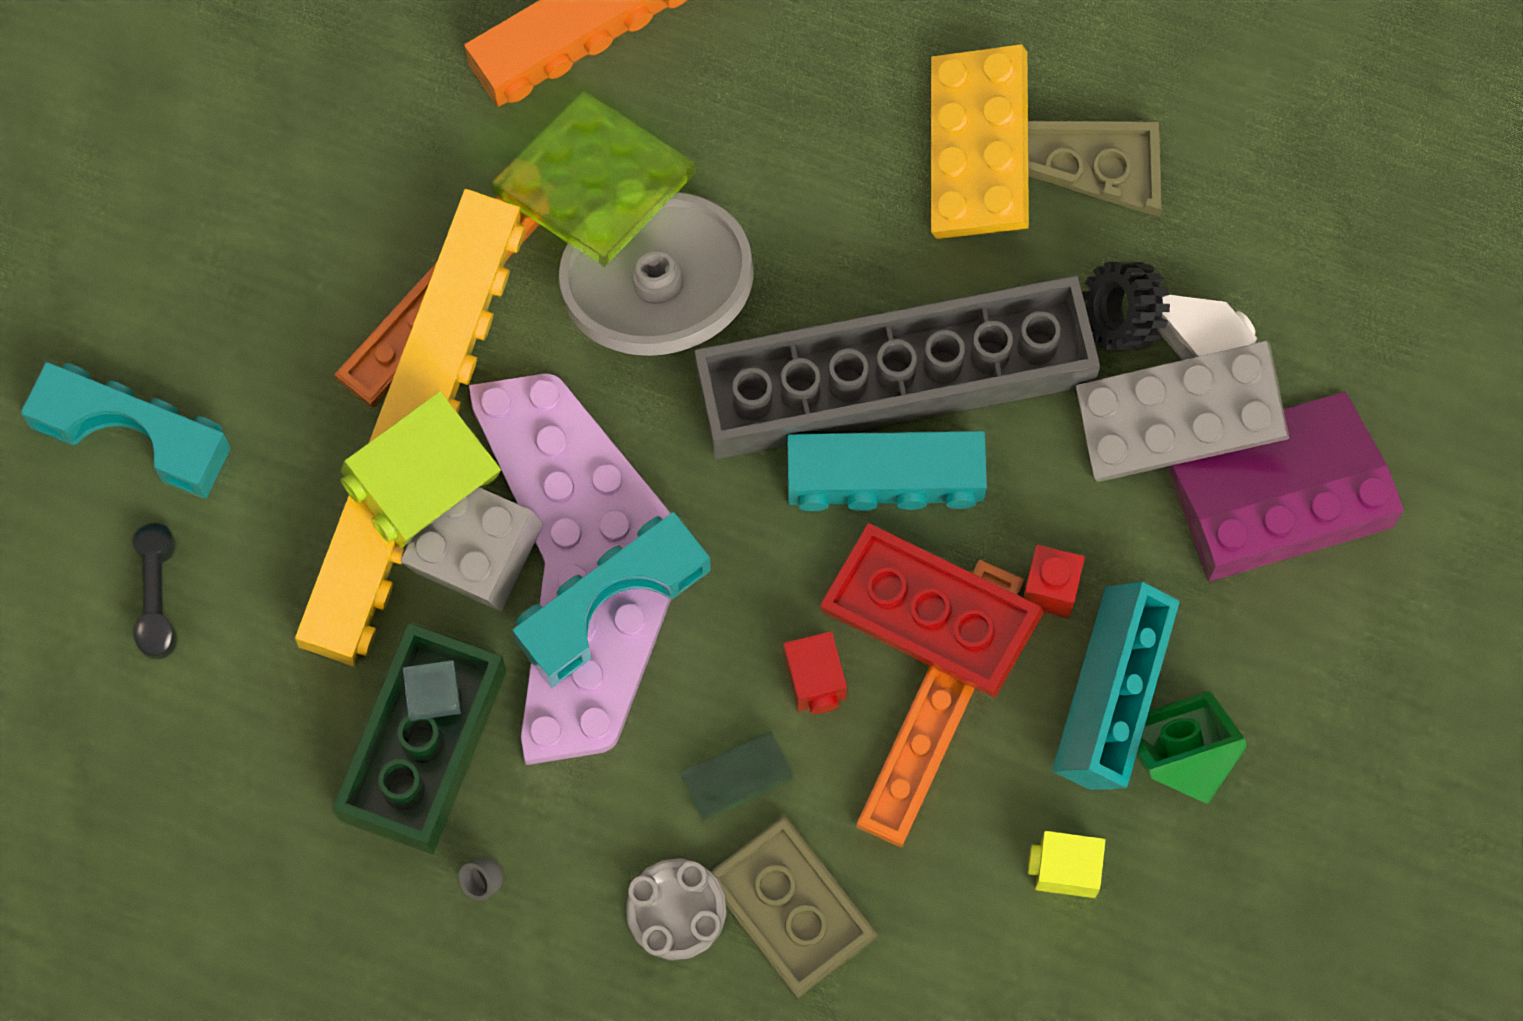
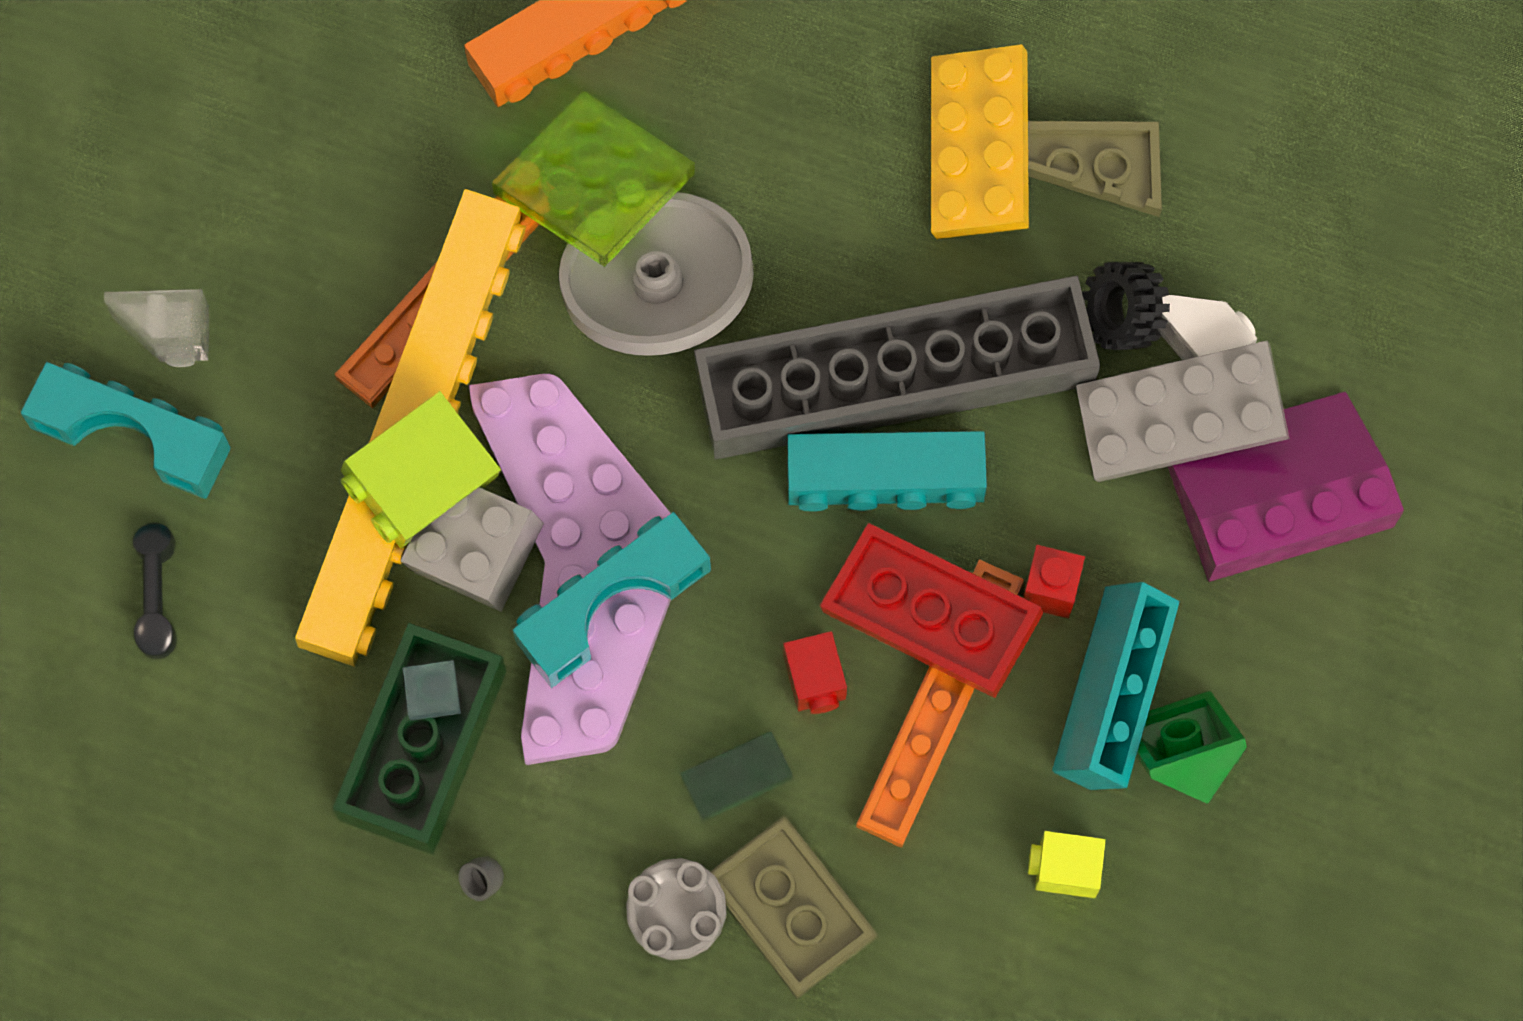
none -> clear slope [104,289,209,367]

